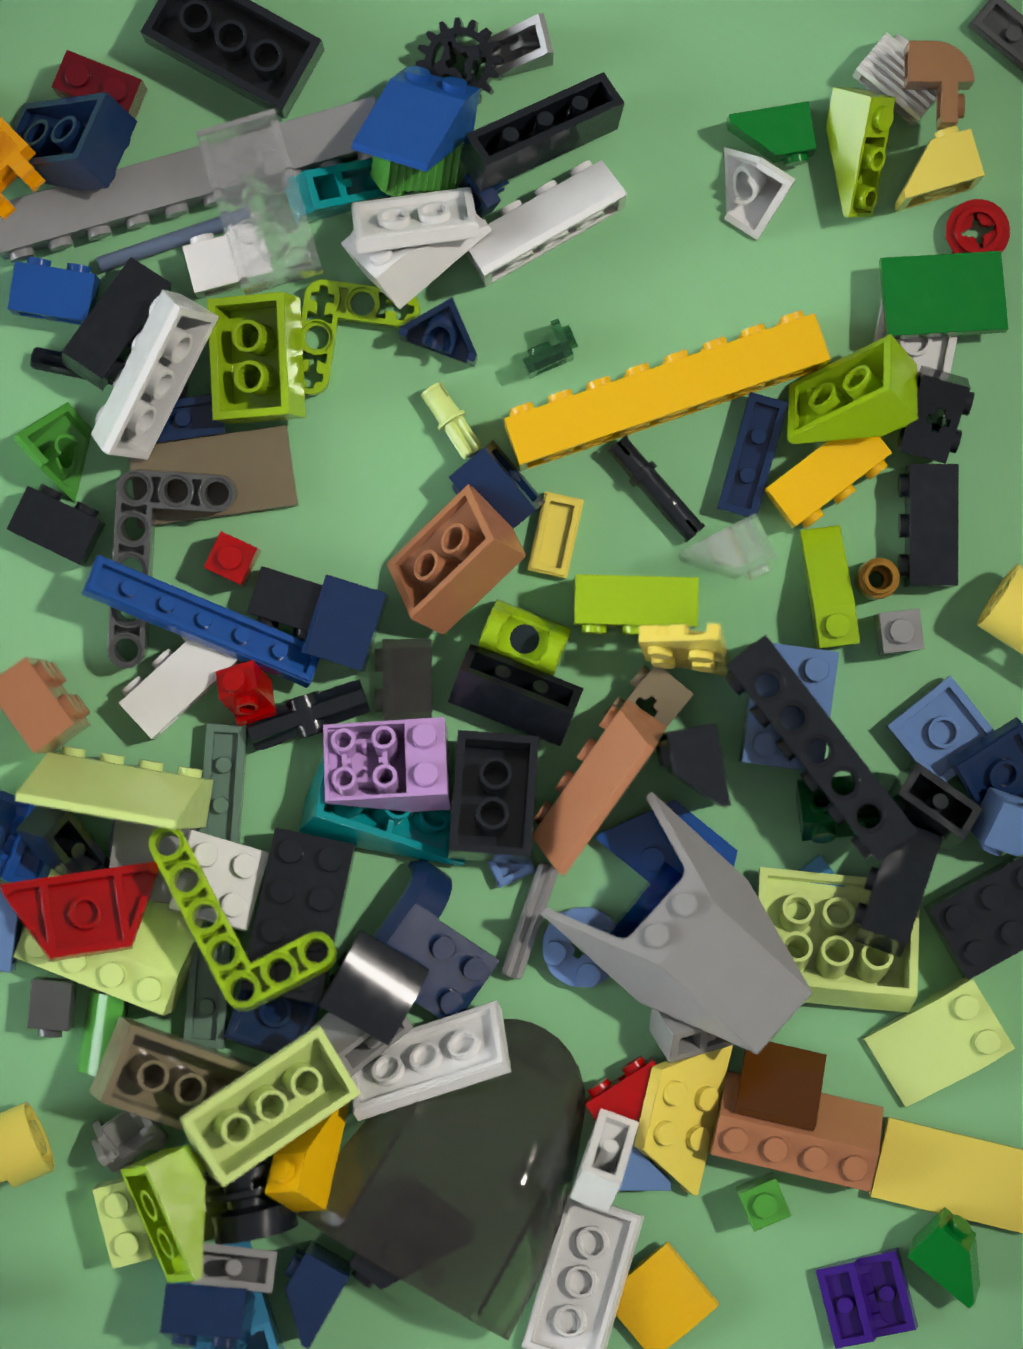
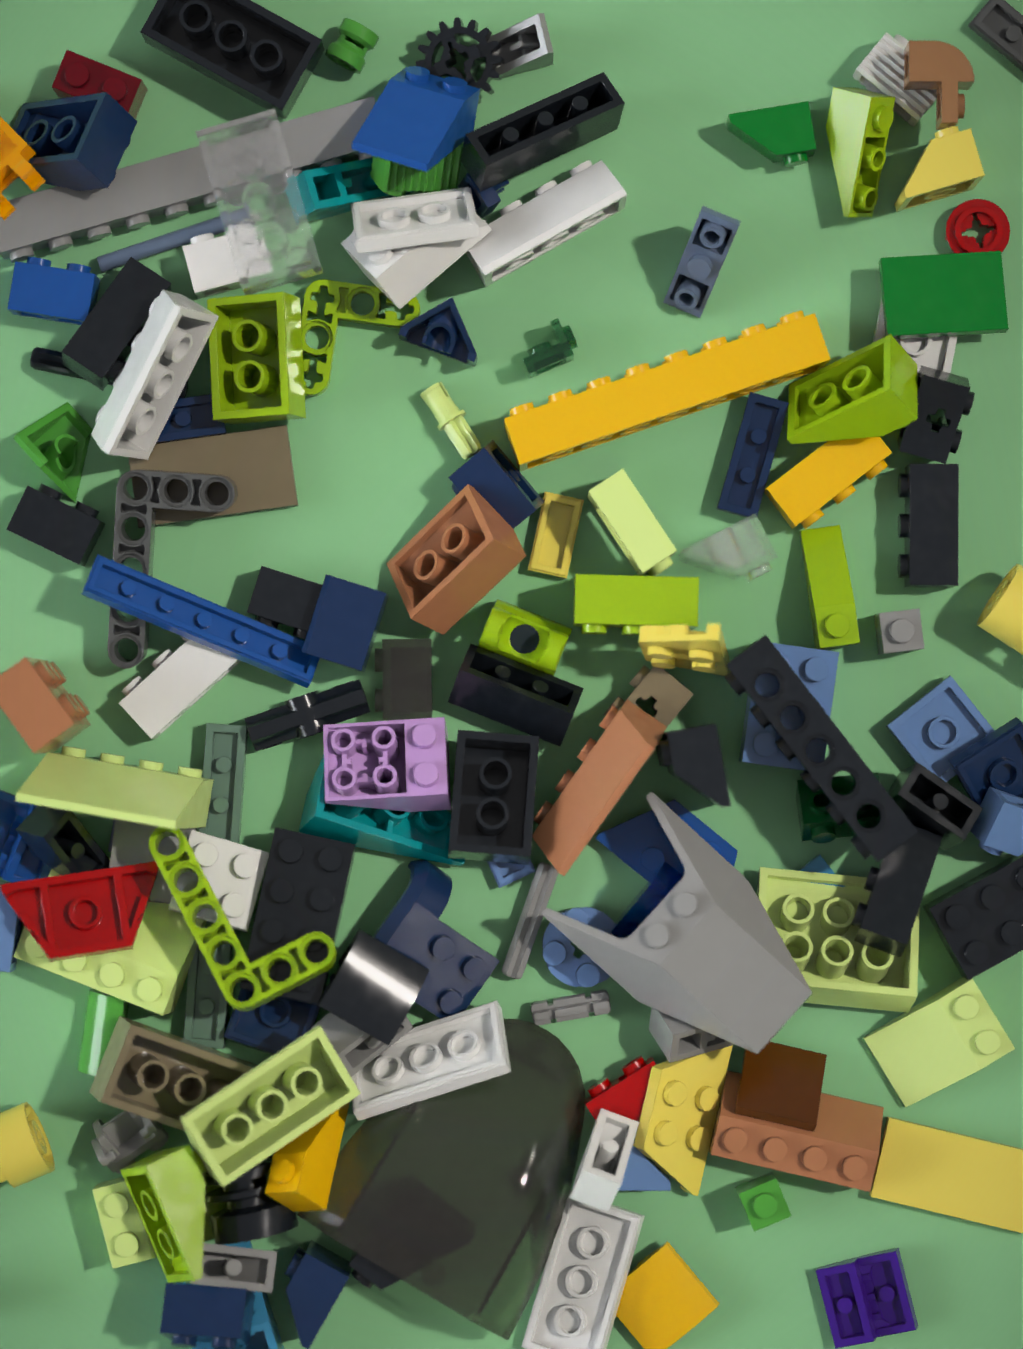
dark grey brick [27,976,77,1038] -> none
red brick [203,531,261,587] -> none
red brick [216,660,277,727] -> none
black pin [607,435,705,542] -> none
white slope [724,146,796,240] -> none
pearl gold brick [855,558,900,600] -> none
green slope [907,1207,980,1309] -> none
none -> bright green wheel [325,18,379,74]
none -> light grey axle [531,990,611,1026]
none -> yellowish green window [587,469,677,576]
none -> sand blue slope [663,206,741,318]

